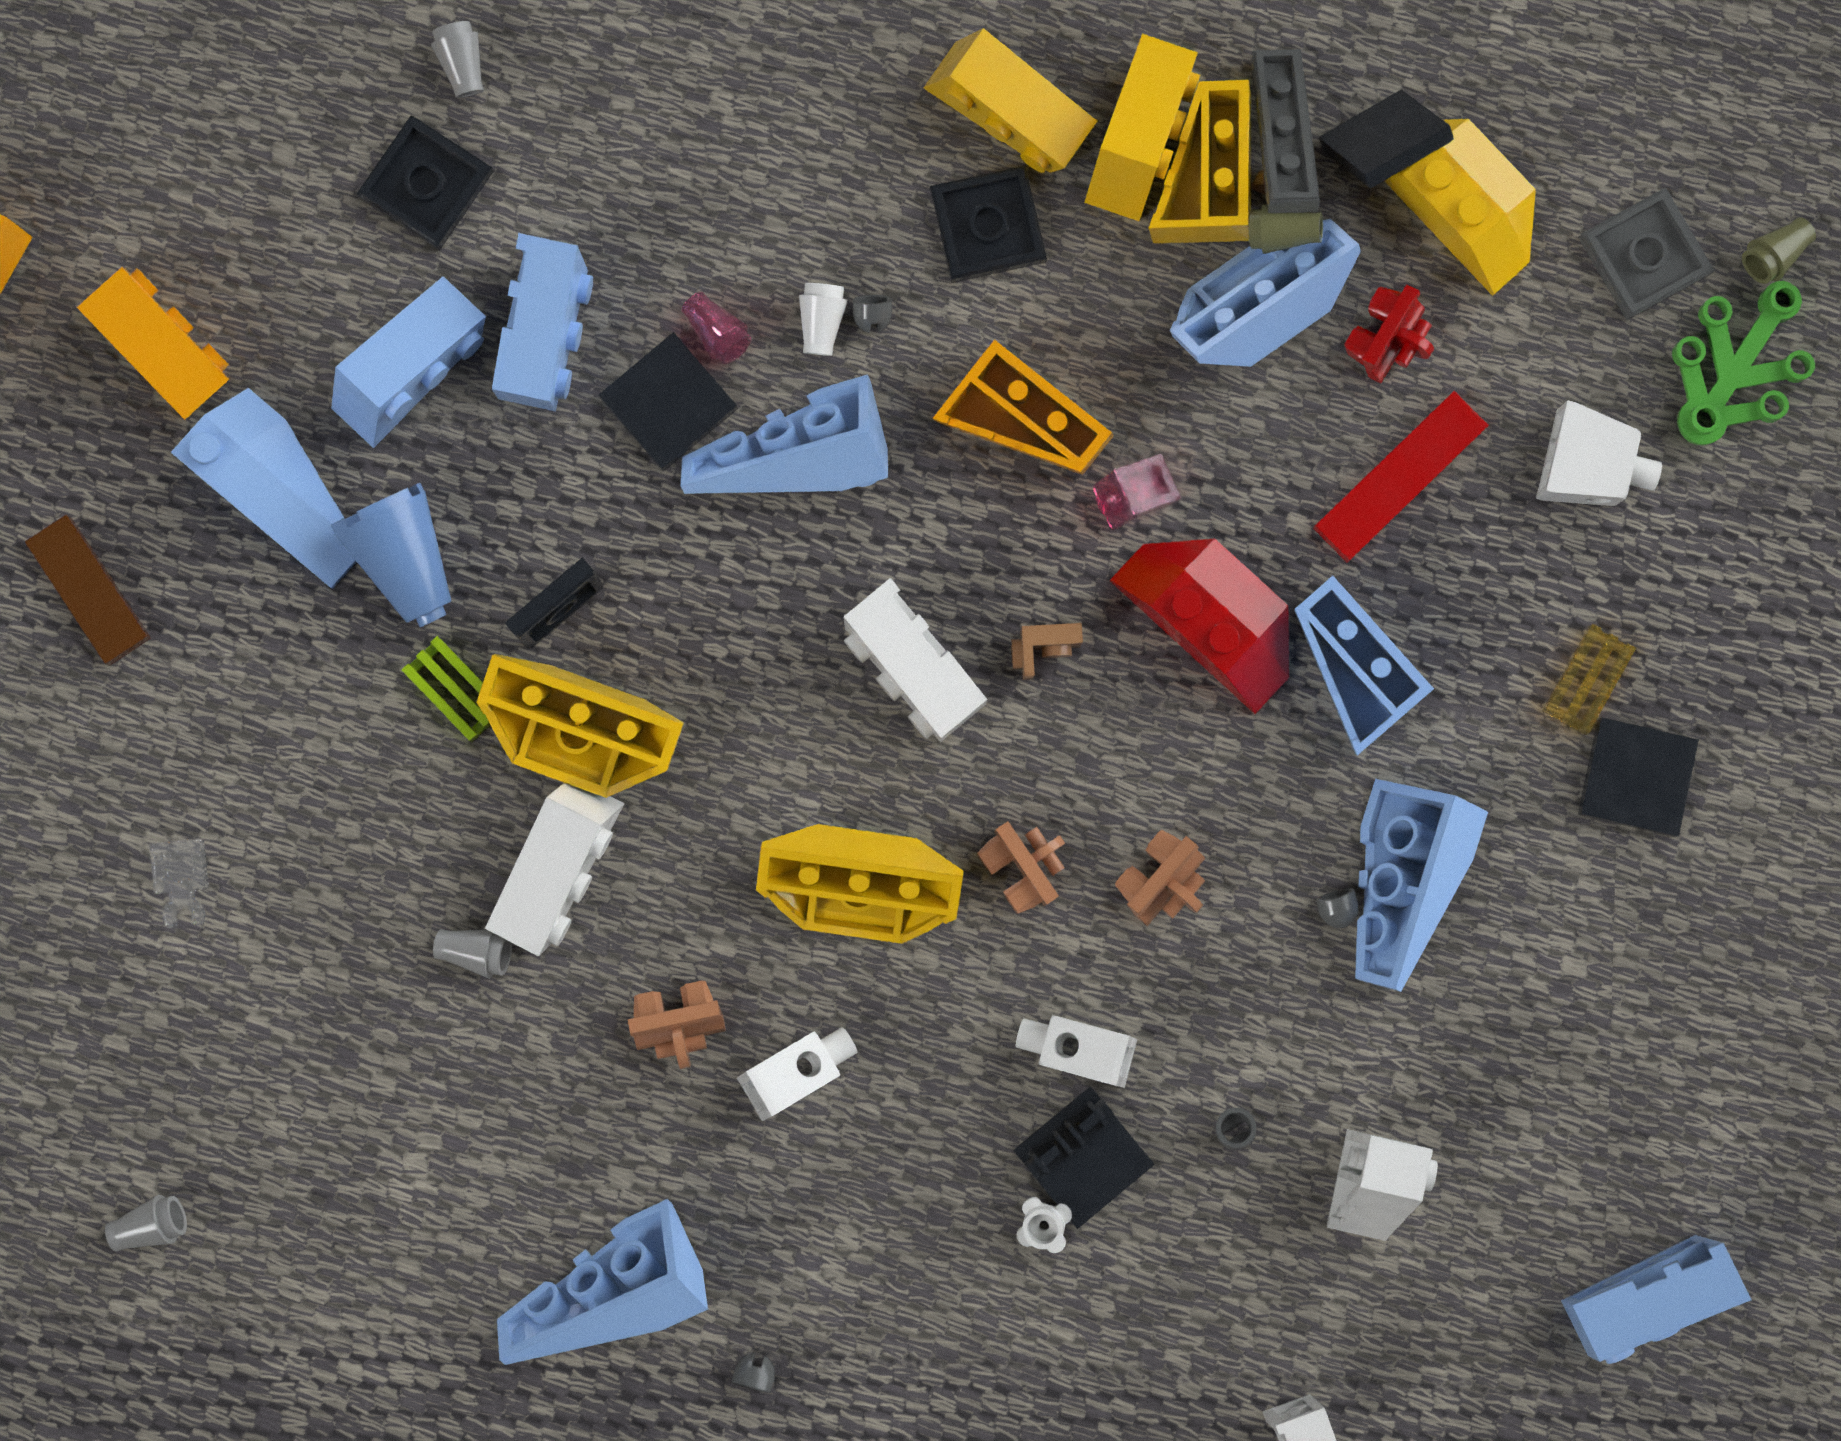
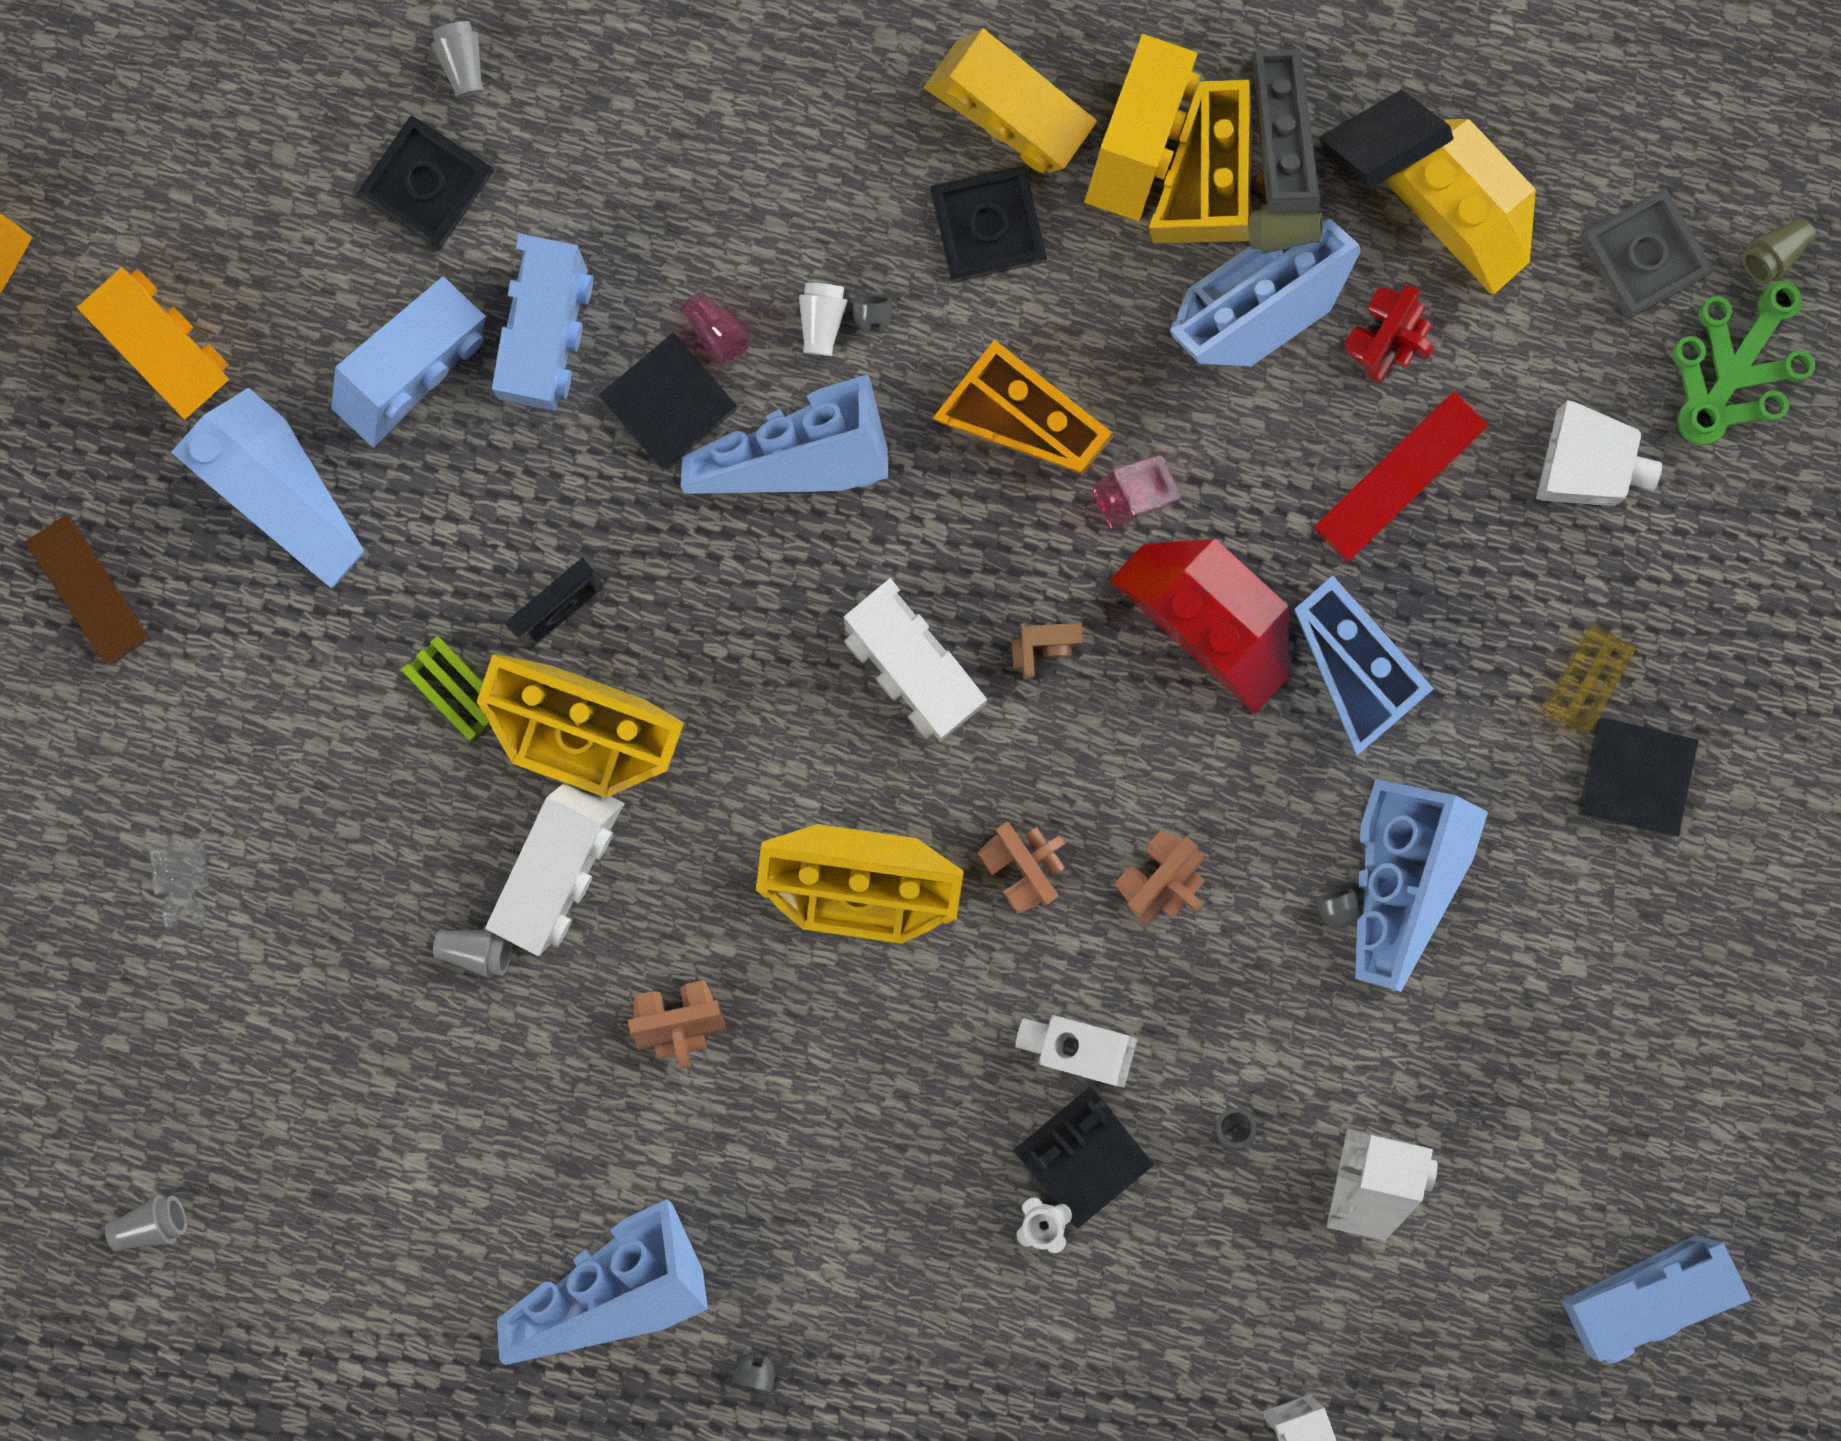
medium blue cone [330,483,451,627] -> none
white torso [737,1027,858,1121] -> none

